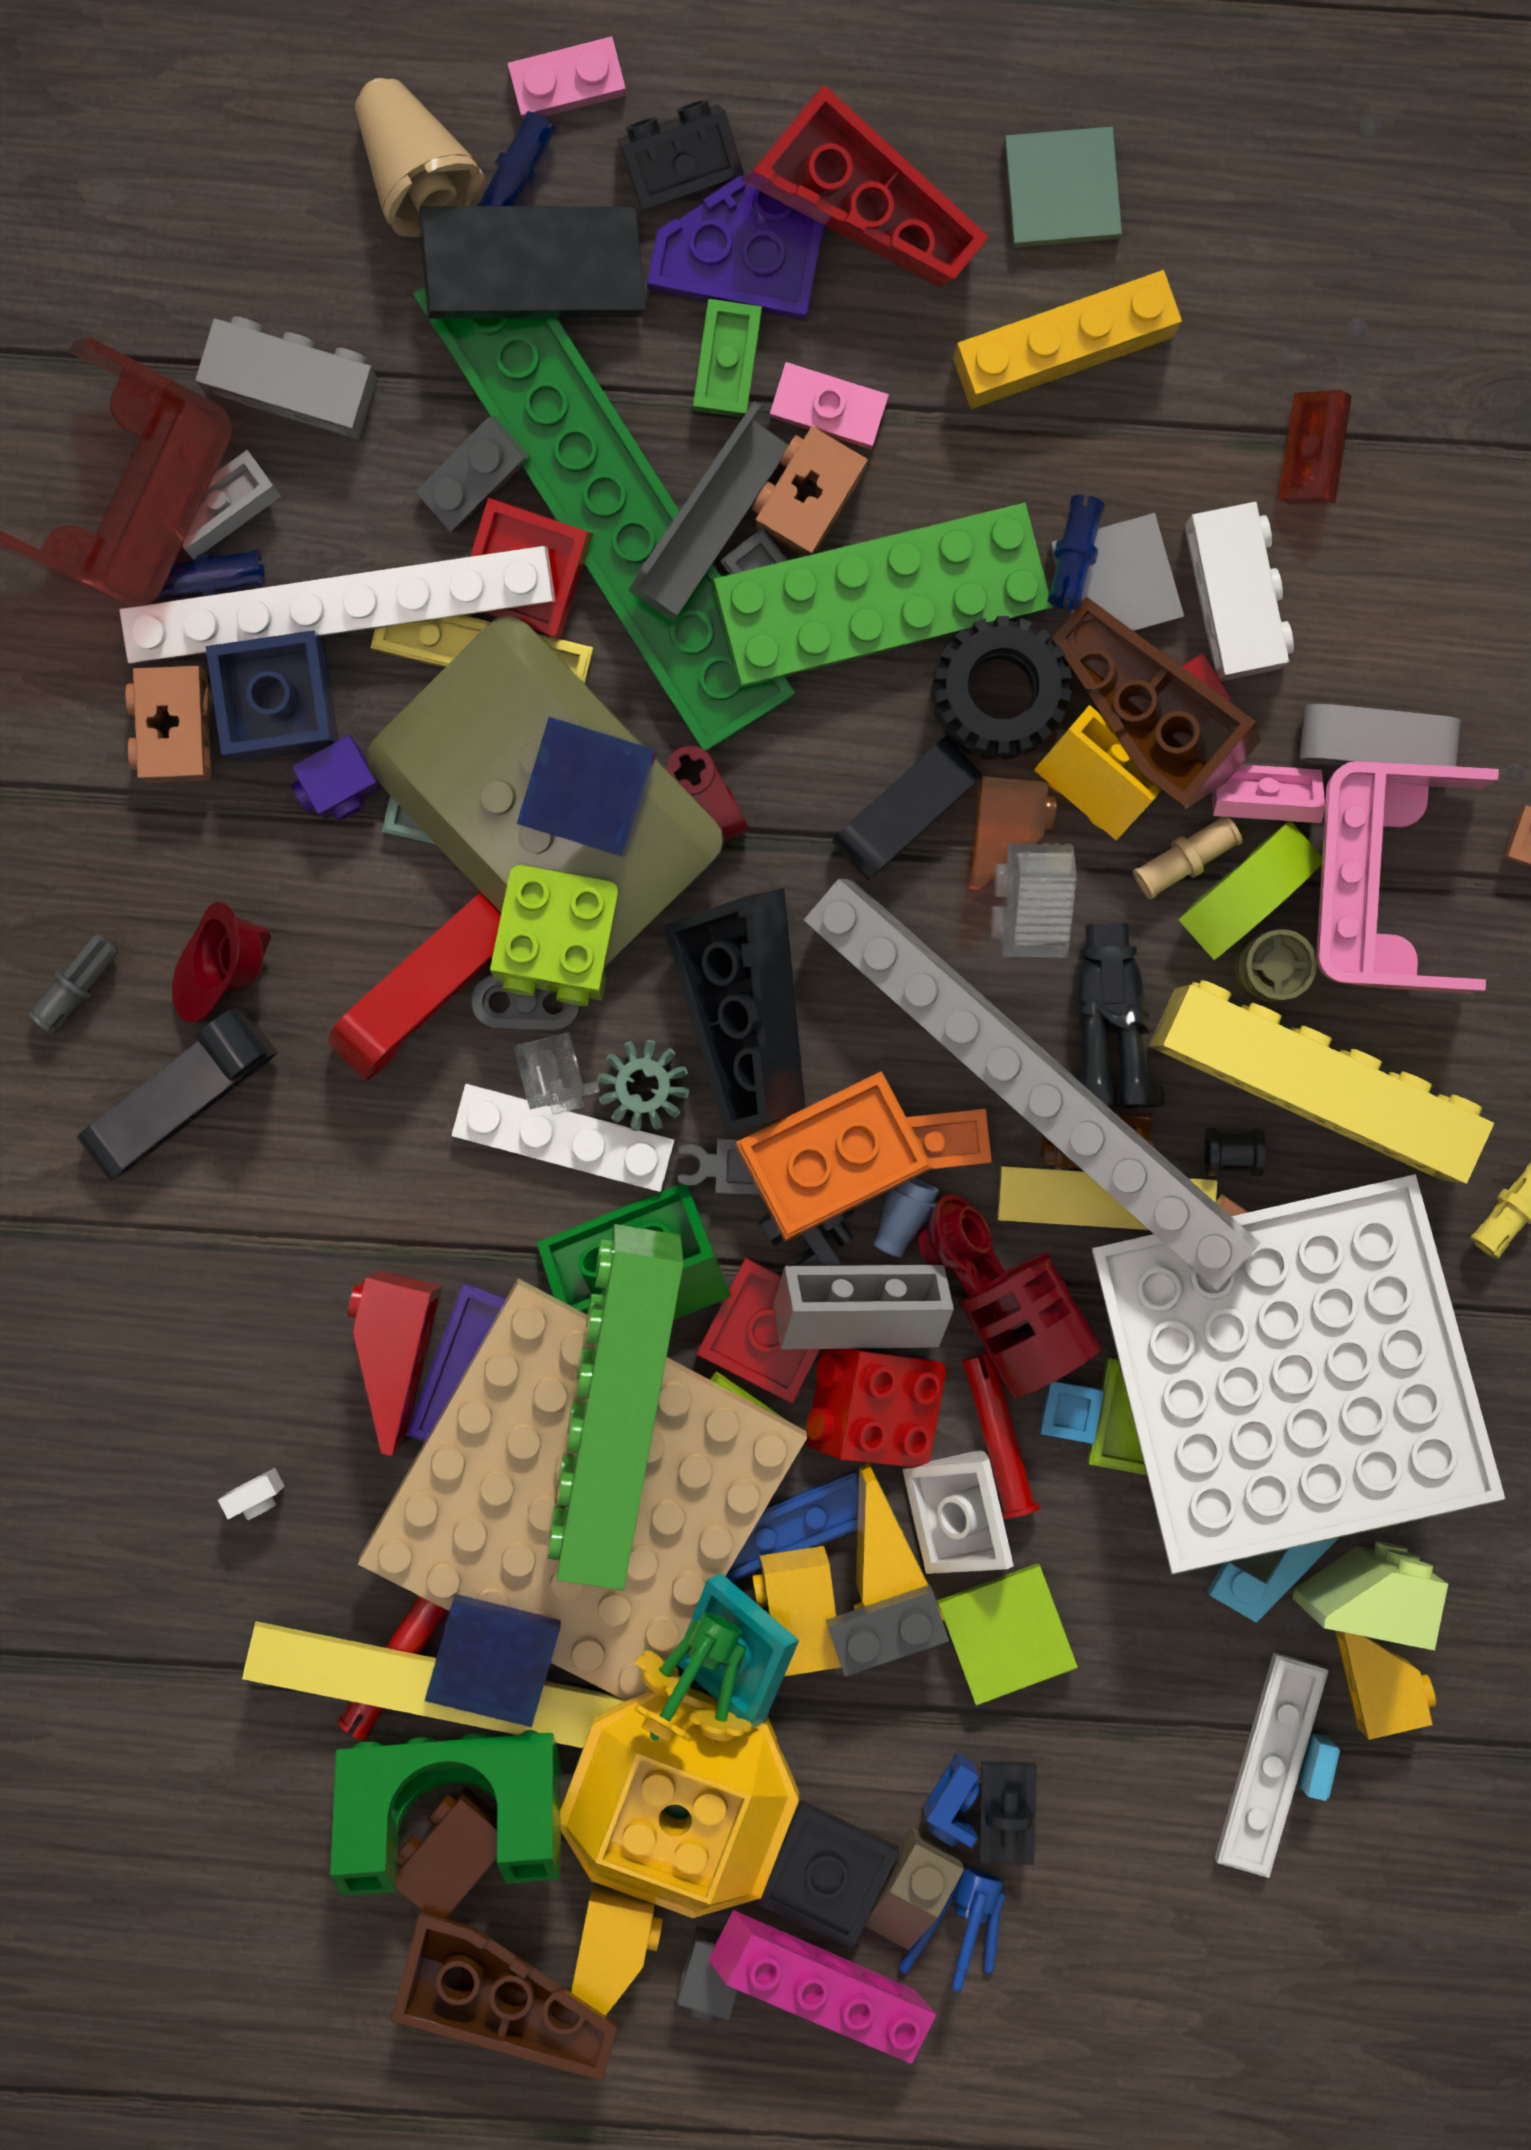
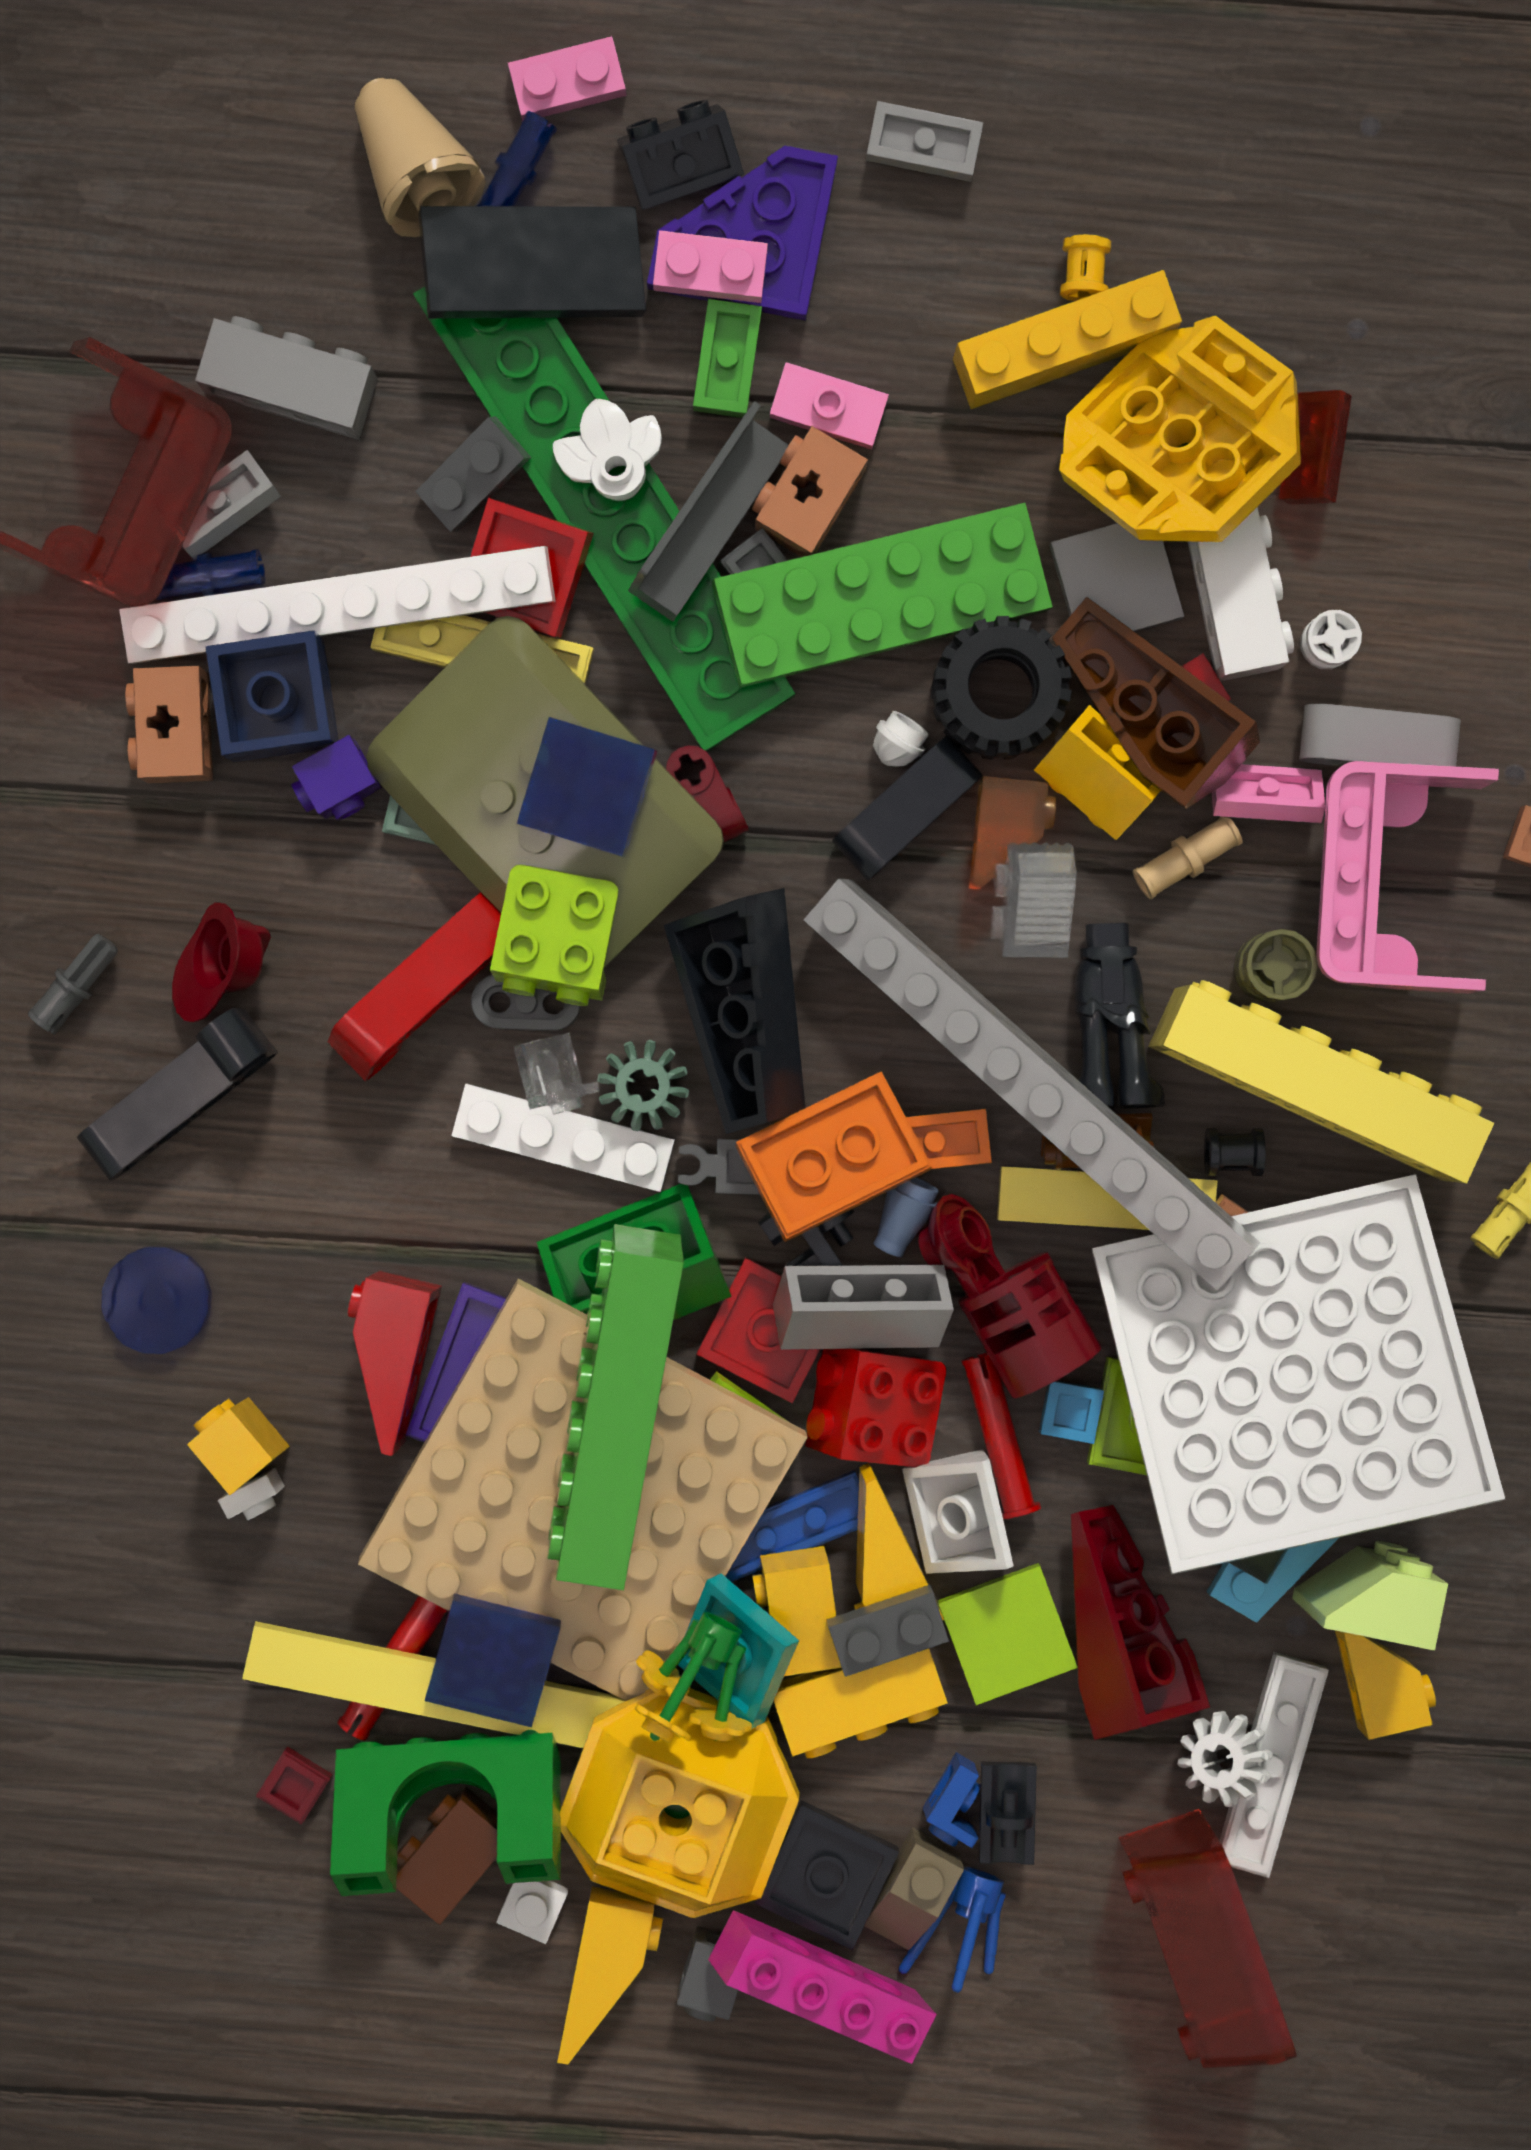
reddish brown wedge [391,1912,618,2081] -> none
red wedge [743,85,989,287] -> none
sand green tile [1004,126,1122,248] -> none
clear blue pin [1047,495,1105,610] -> none
lime brick [1178,821,1322,960] -> none
medium azure tile [1298,1732,1340,1801] -> none
none -> clear blue tile [101,1246,212,1354]
none -> yellow brick [187,1397,290,1495]
none -> dark red tile [256,1746,333,1825]
none -> white plate [496,1881,569,1944]
none -> white plate [553,399,662,501]
none -> bright pink plate [653,231,768,303]
none -> yellow brick [774,1649,948,1758]
none -> light grey plate [866,101,984,182]
none -> white plate [873,711,929,767]
none -> yellow piece [1059,316,1301,542]
none -> yellow bush [1060,234,1111,301]
none -> dark red wedge [1071,1505,1210,1740]
none -> clear red windscreen [1118,1809,1297,2069]
none -> white gear [1177,1711,1273,1807]
none -> white wheel [1300,610,1362,669]

